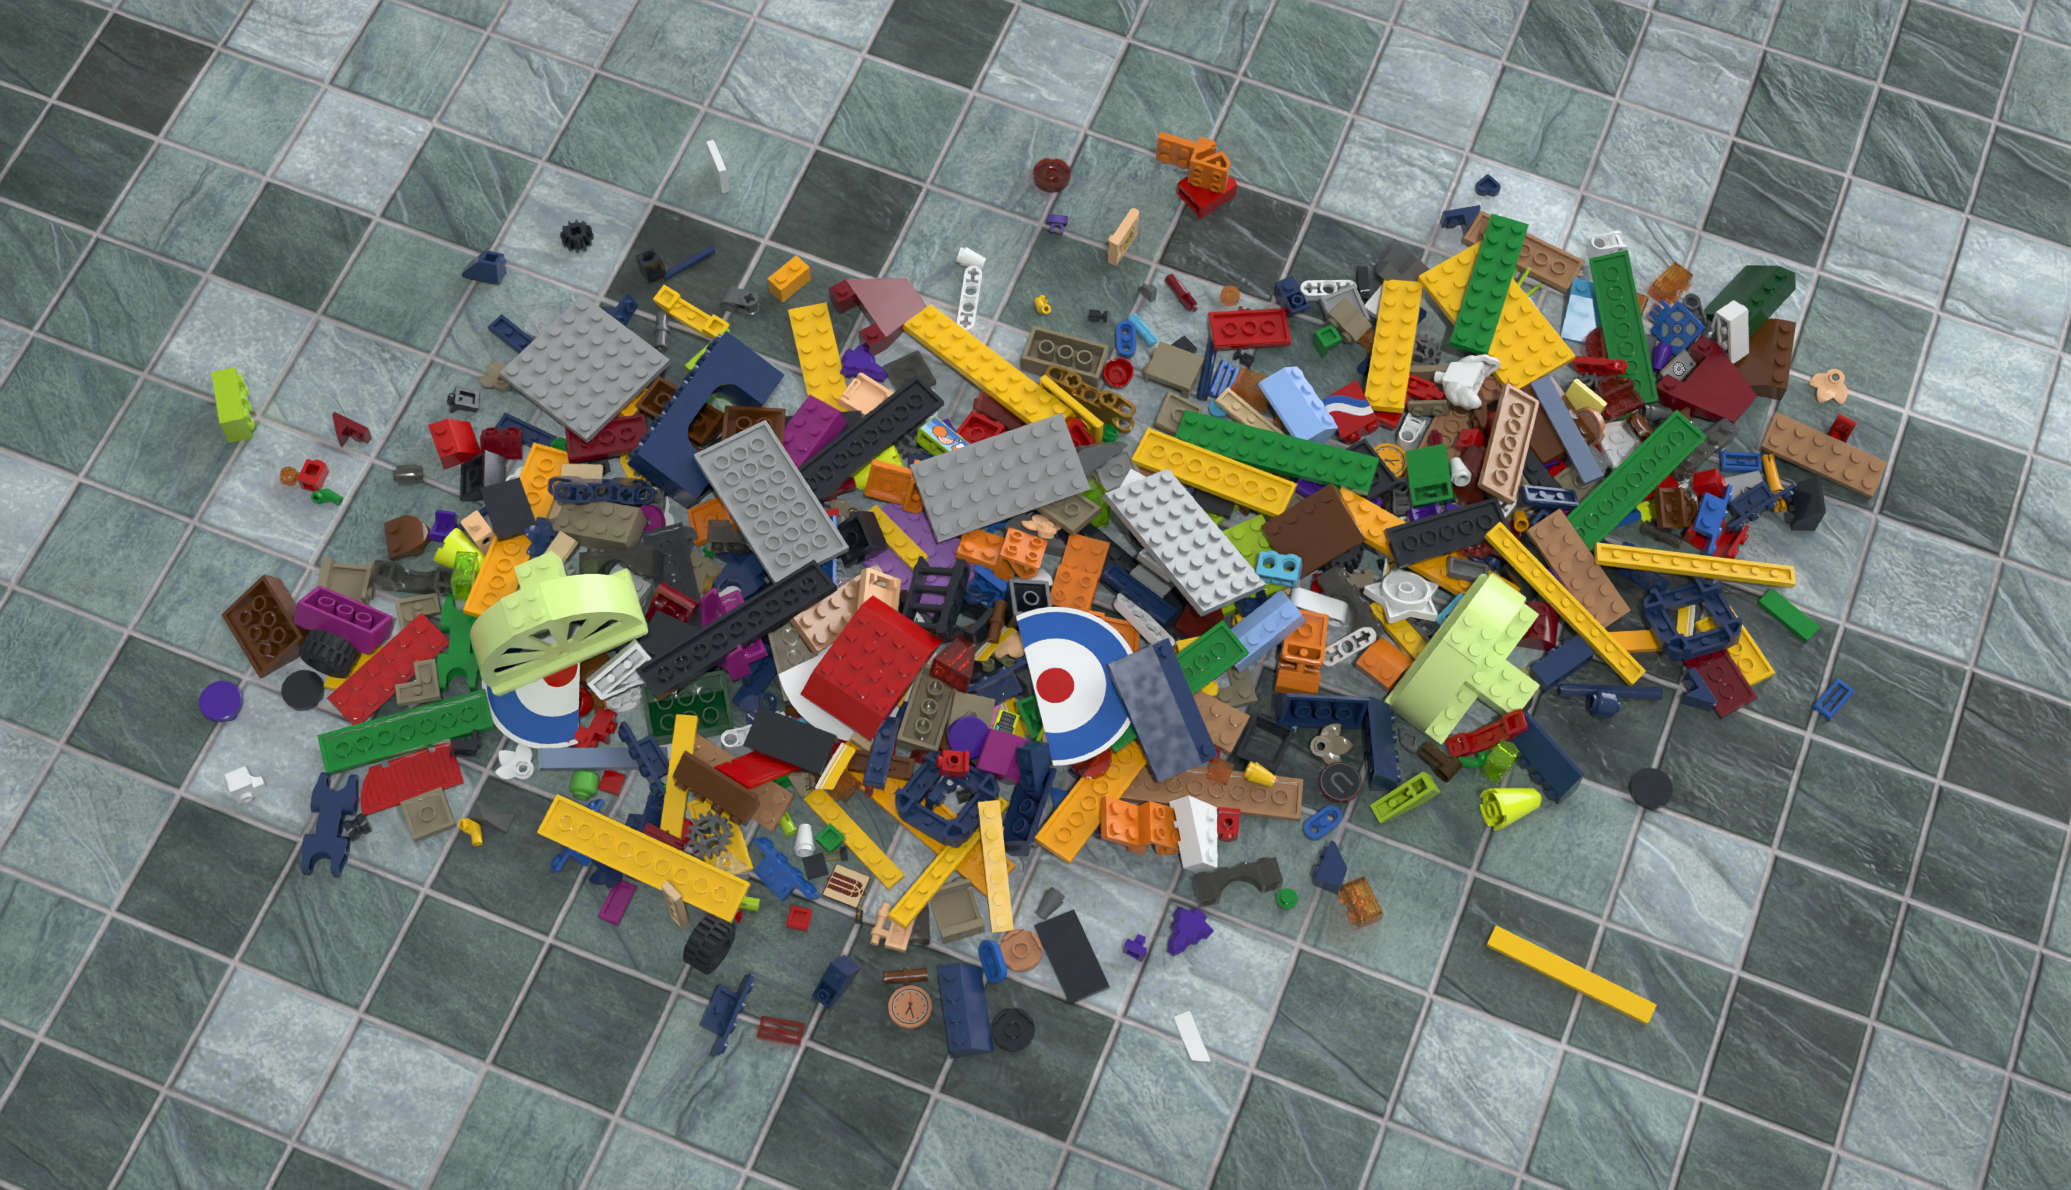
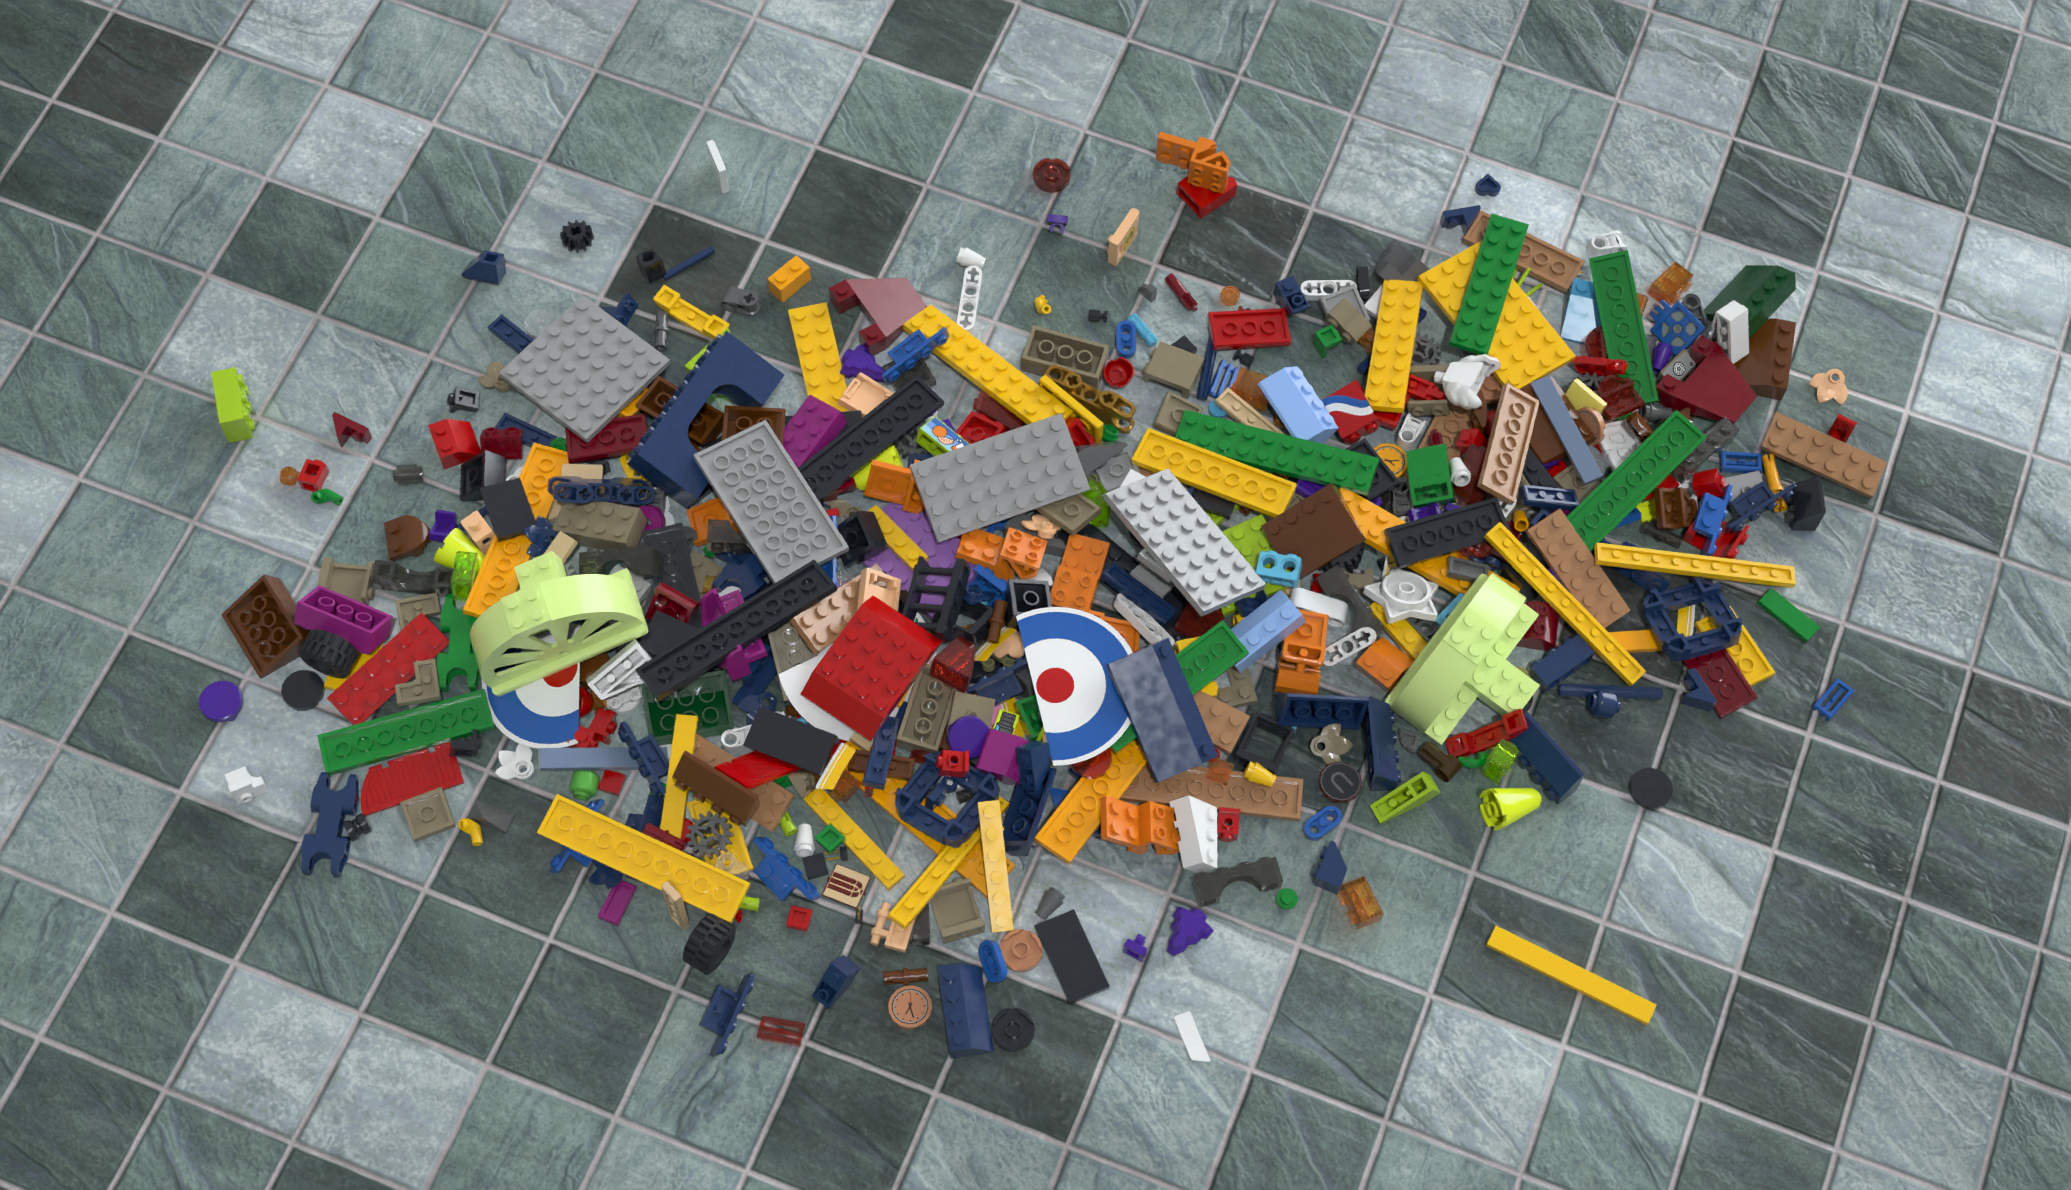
none -> blue bracket [882,327,950,384]

